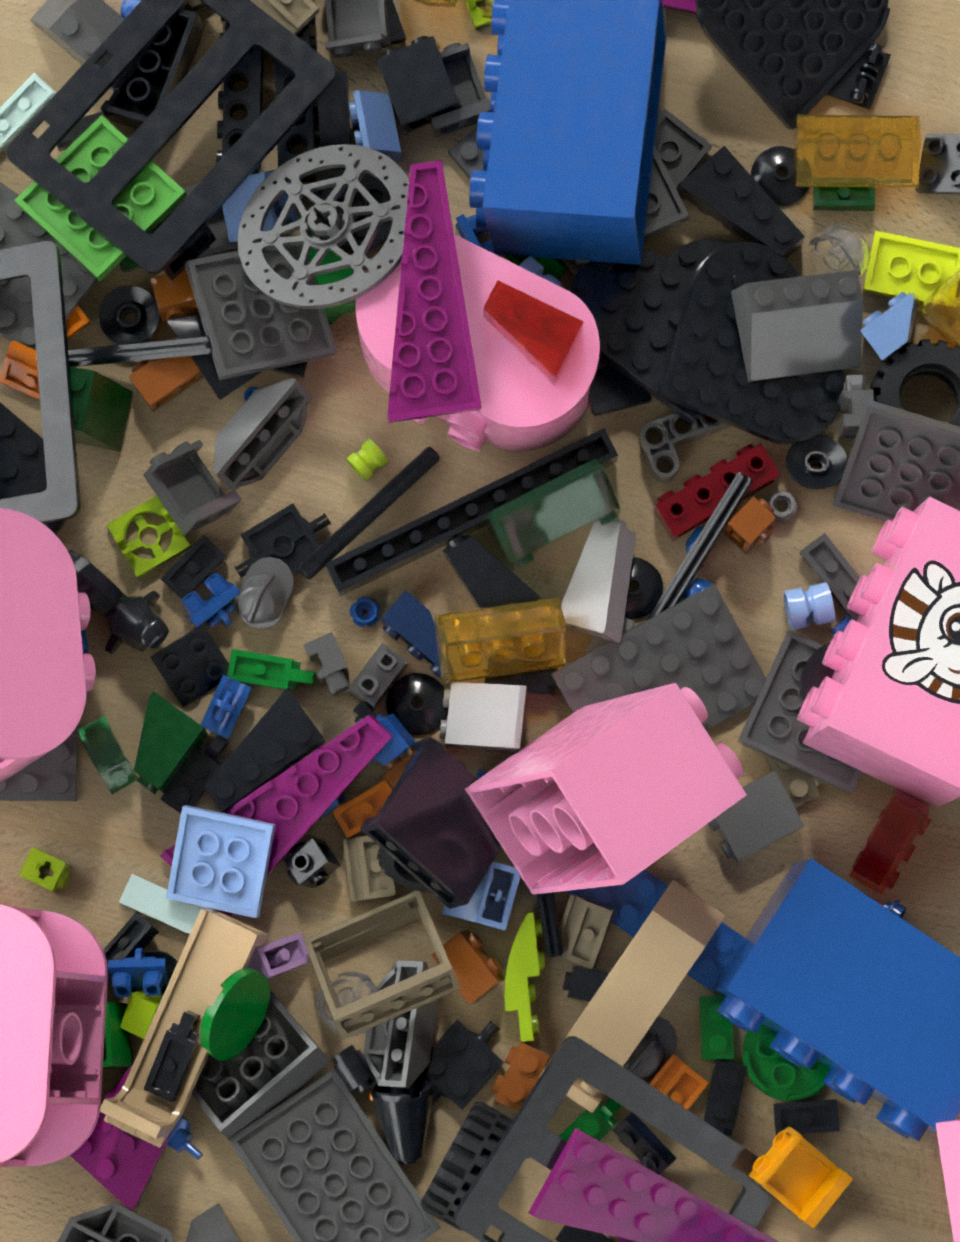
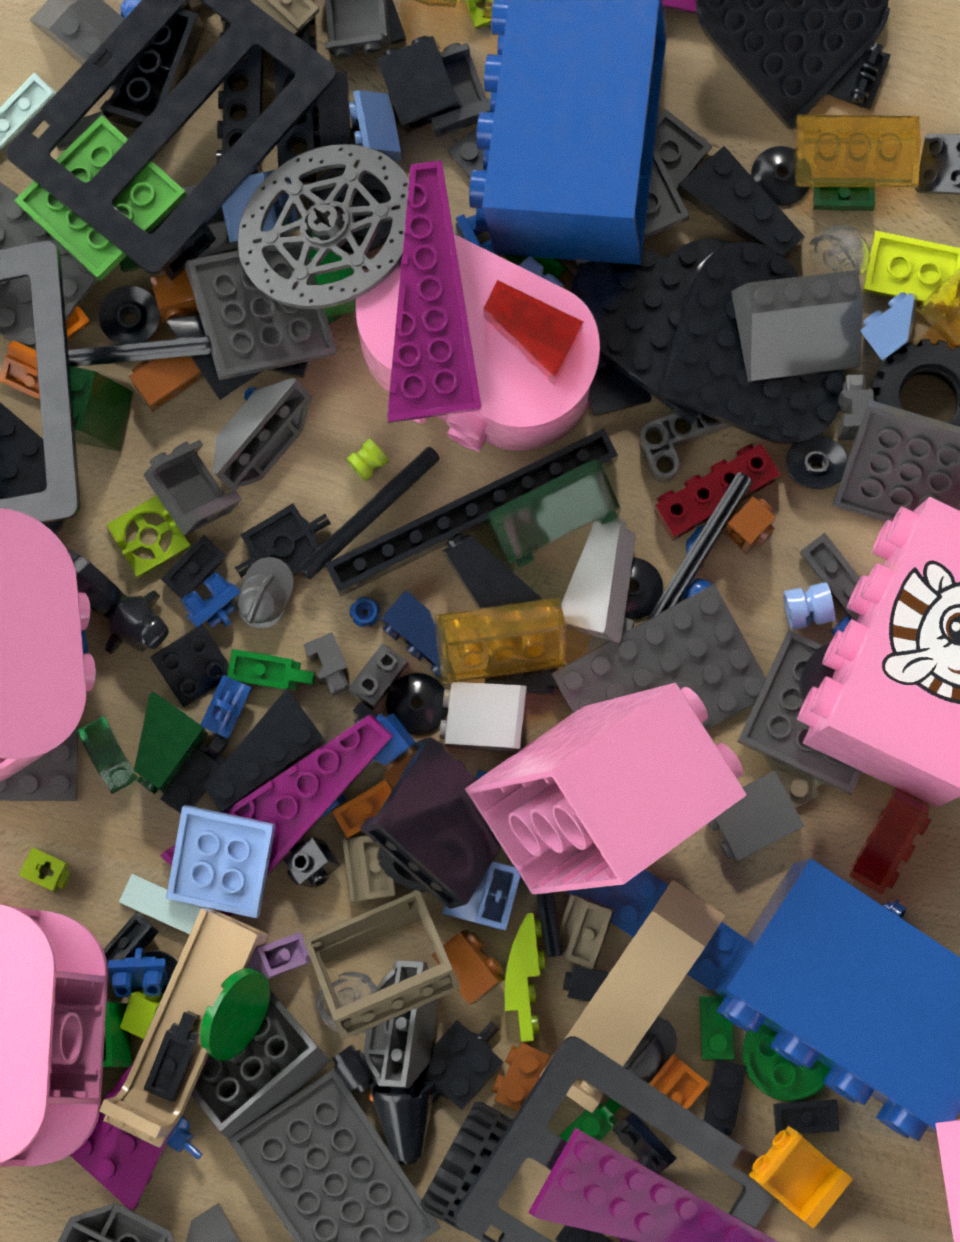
light grey plate [767,491,797,522] -> none

